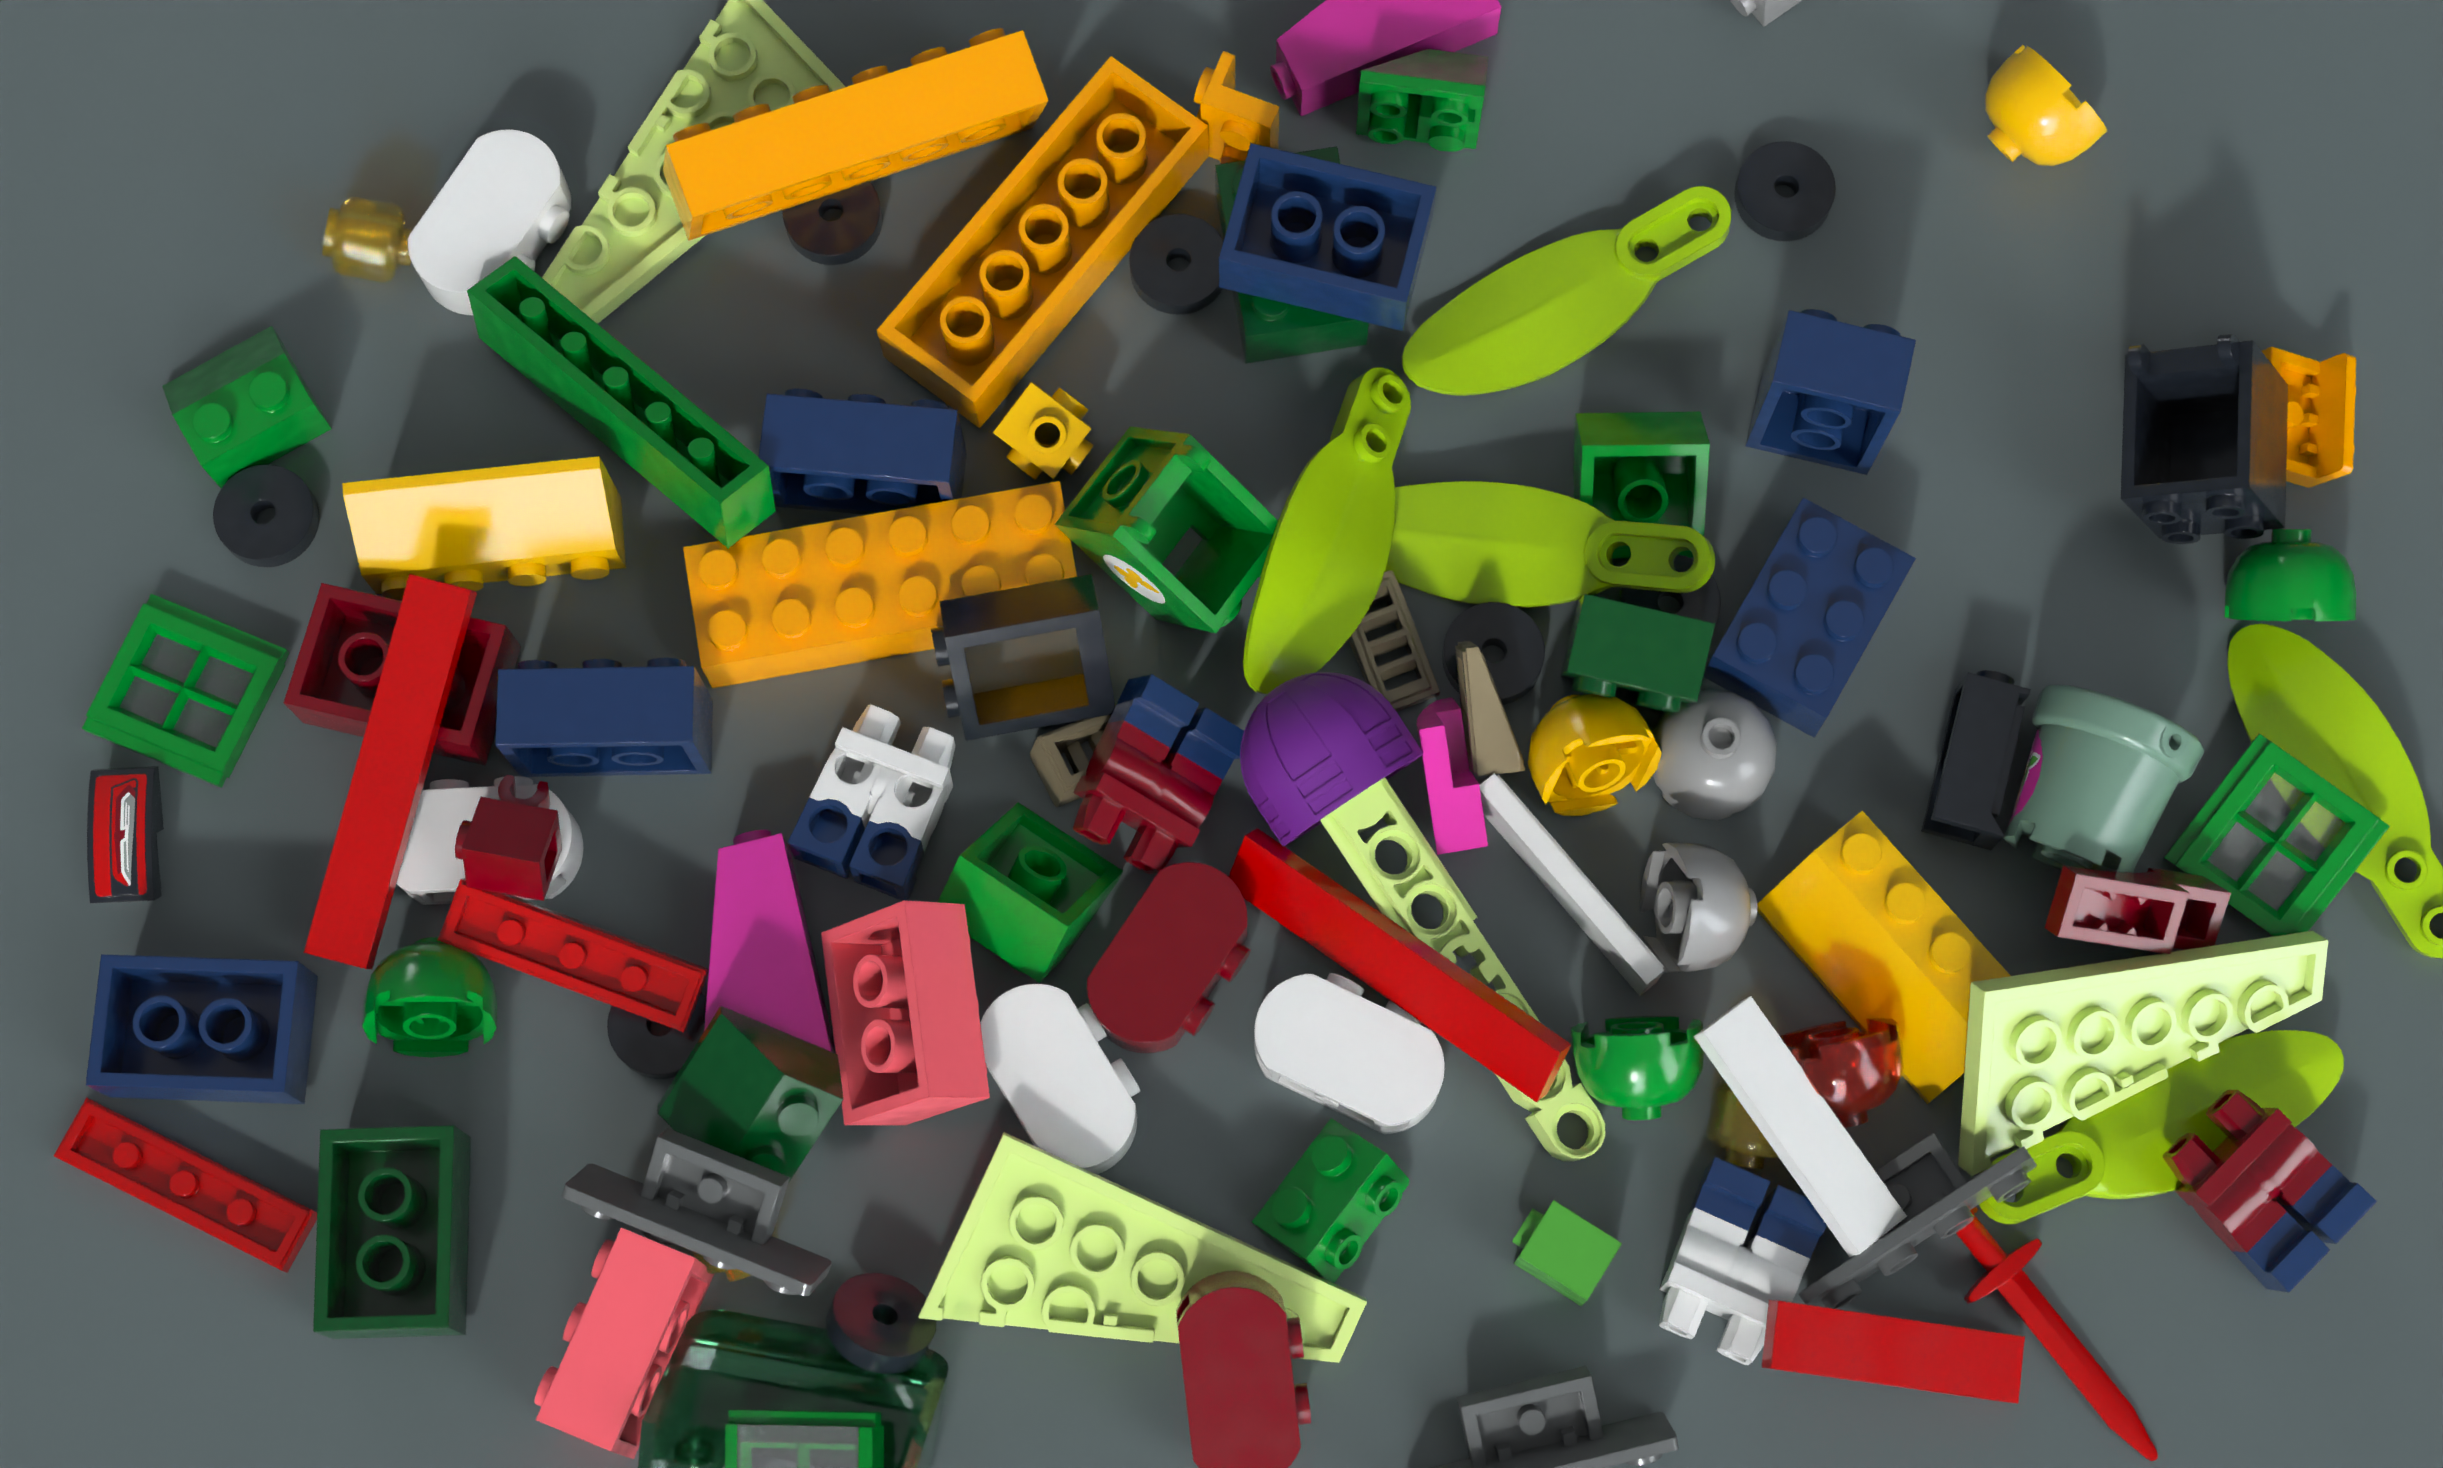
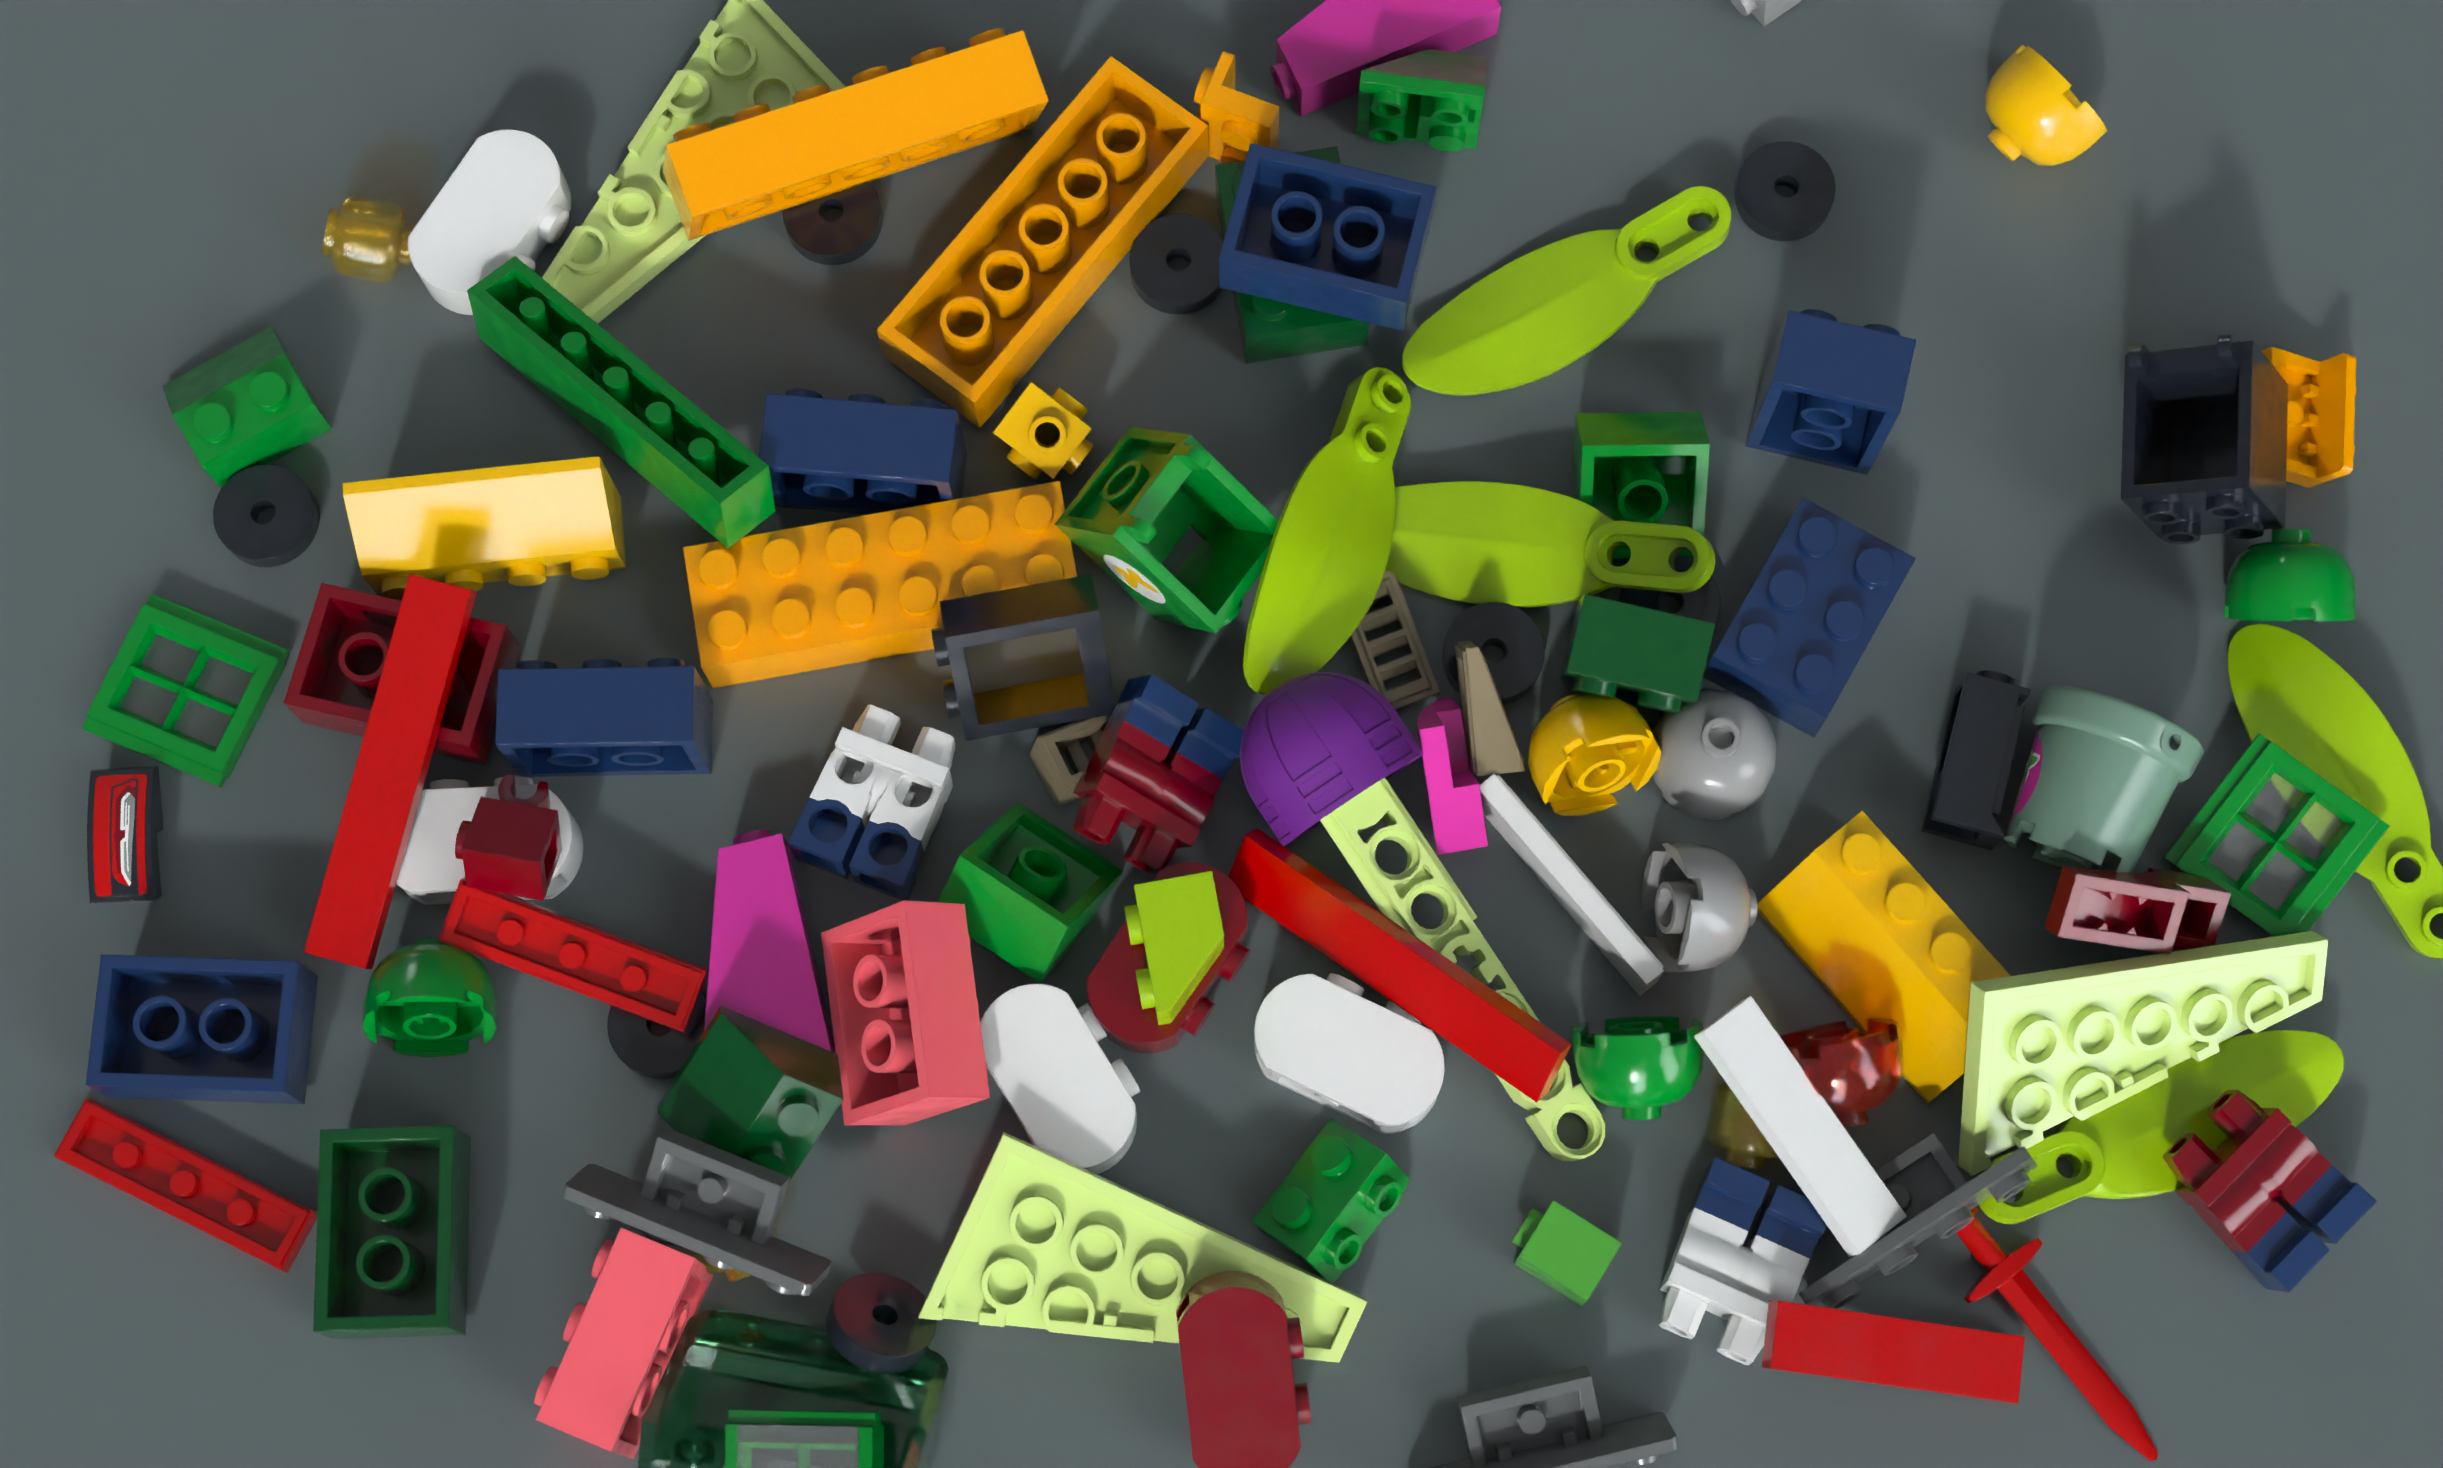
none -> lime slope [1124,871,1224,1025]

